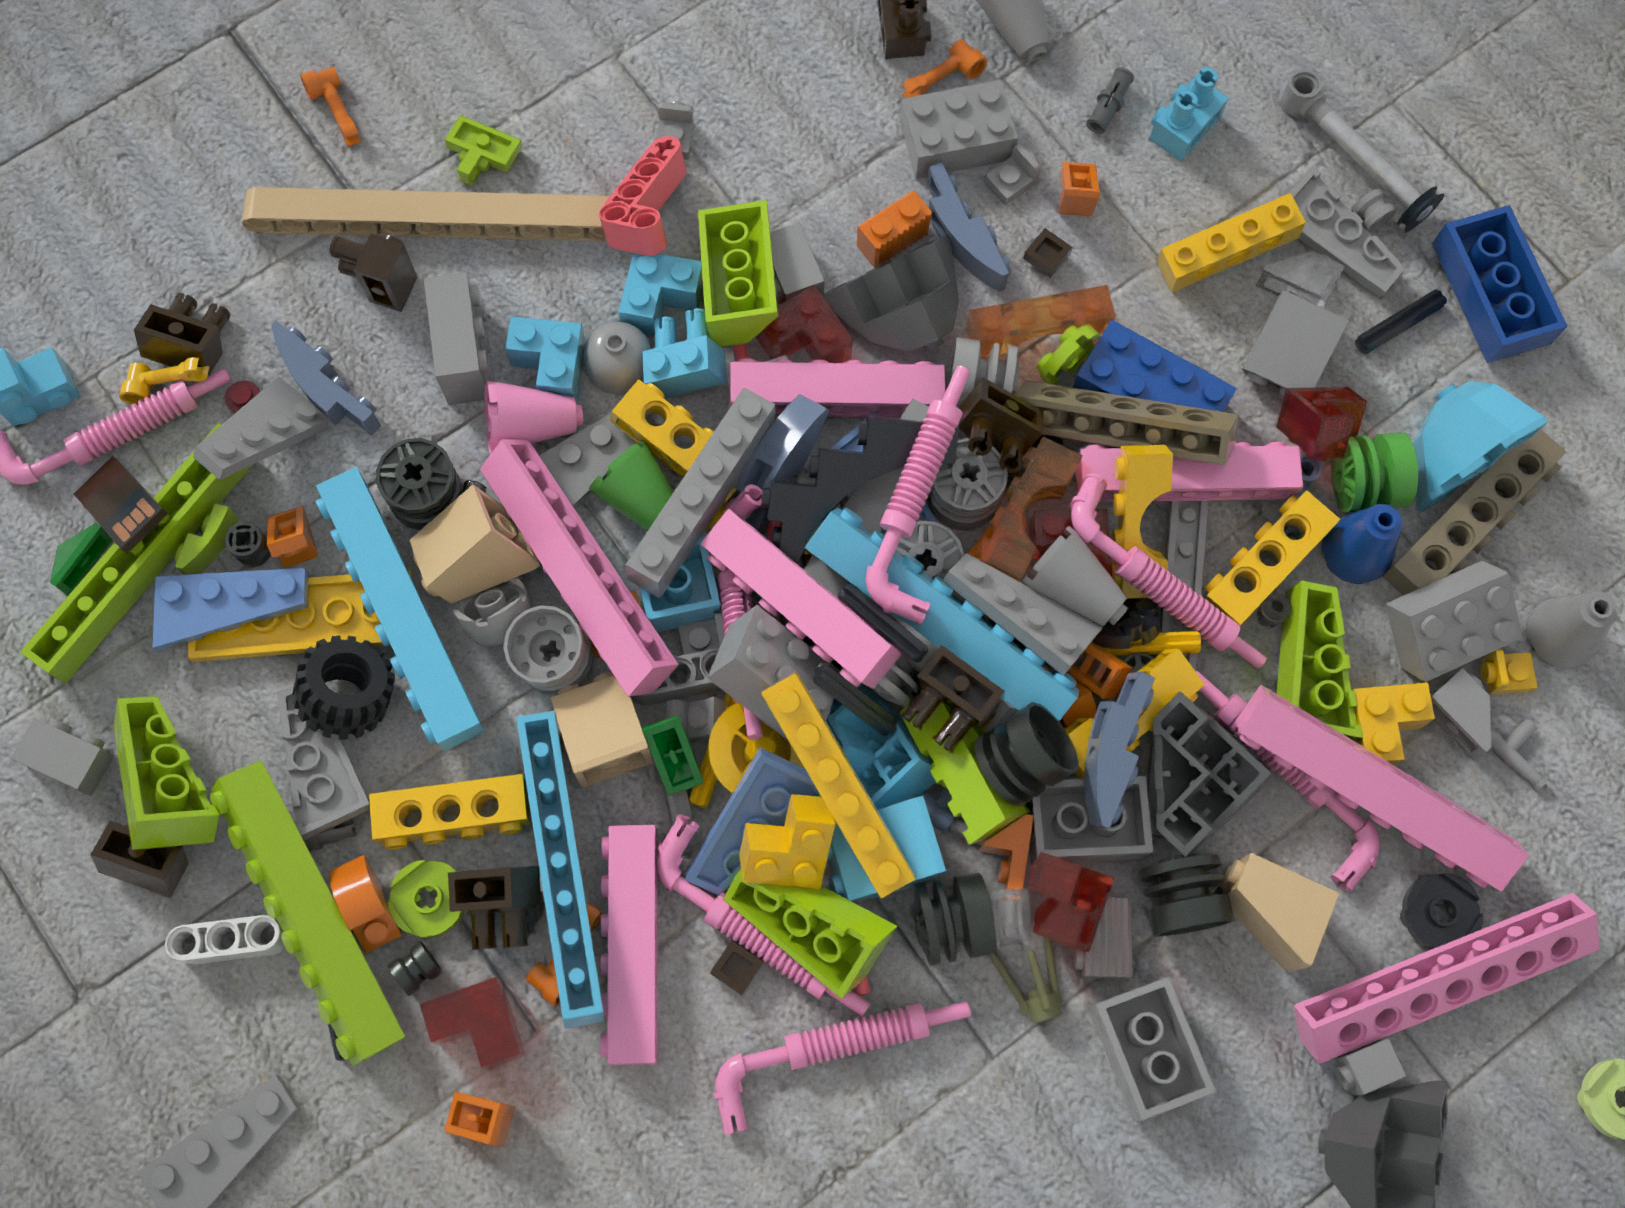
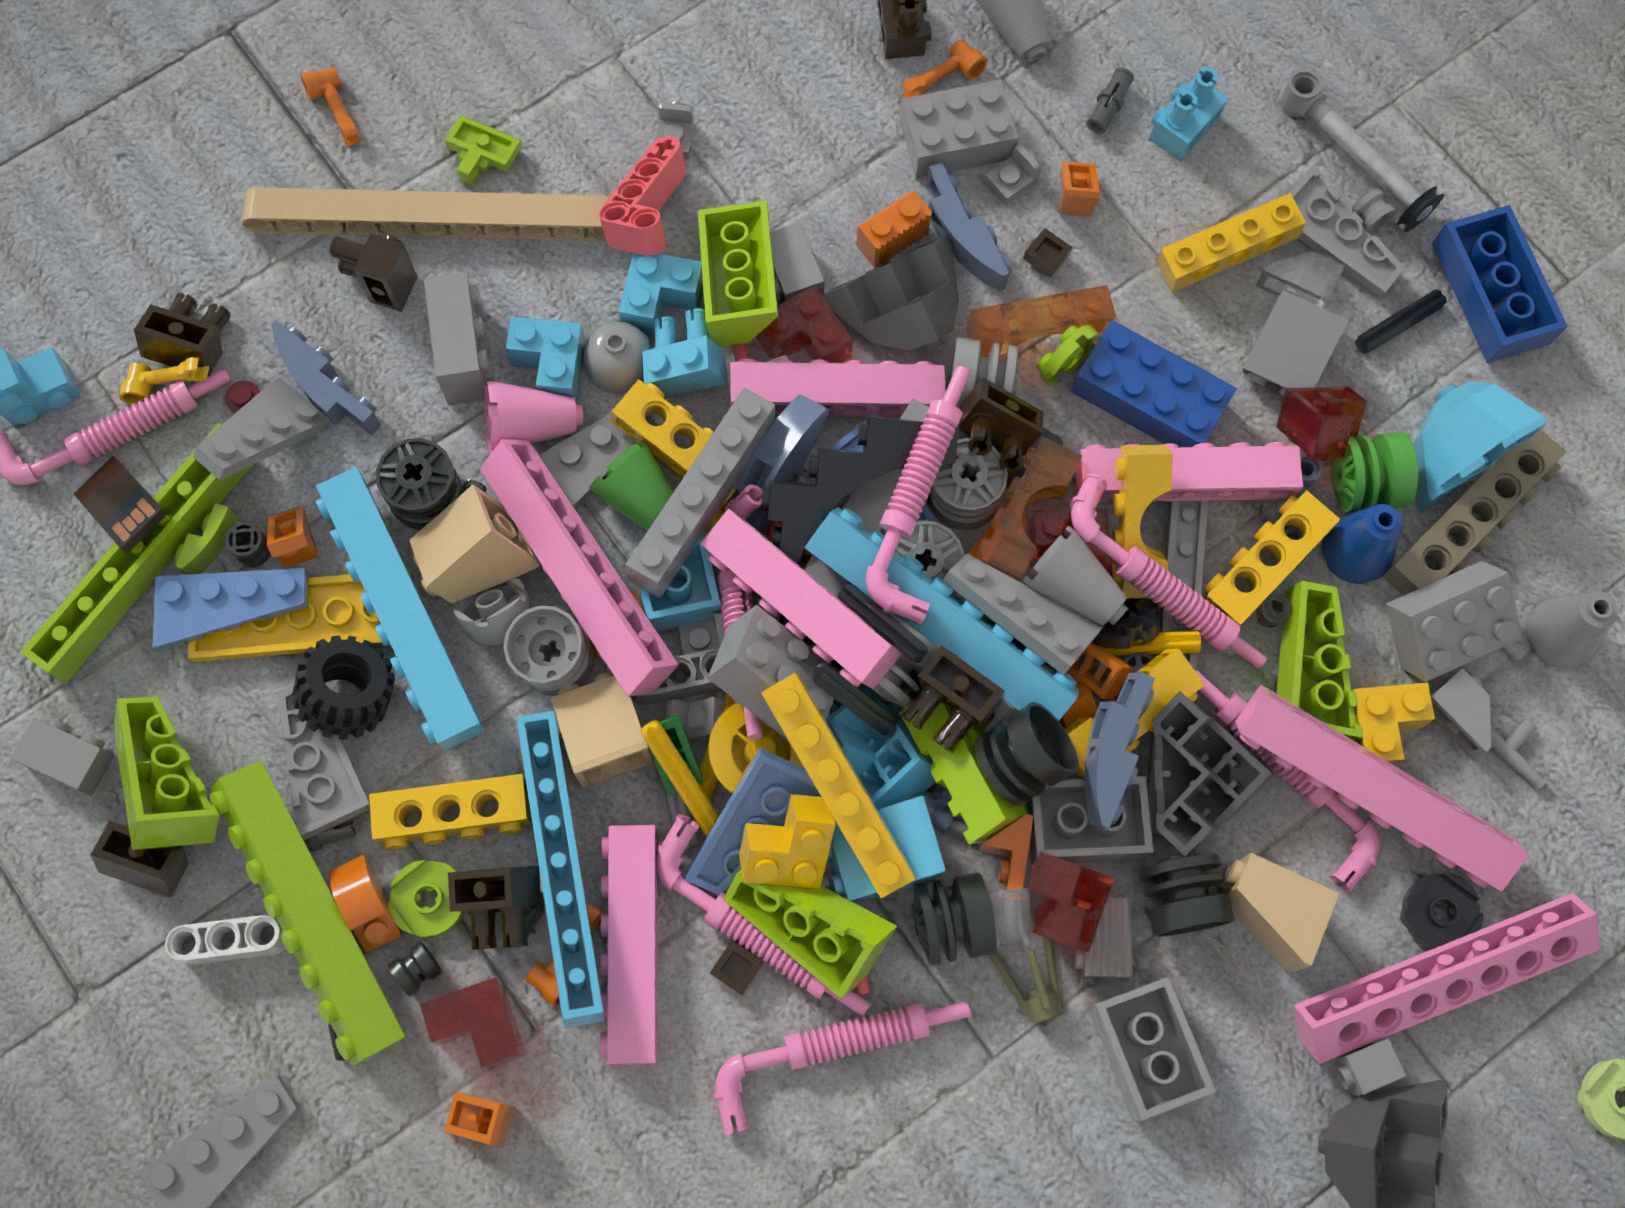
green slope [50,523,113,596] -> none
dark tan brick [1014,380,1239,465] -> none
yellow bracket [1480,650,1538,694] -> none
none -> yellow axle [641,720,719,837]

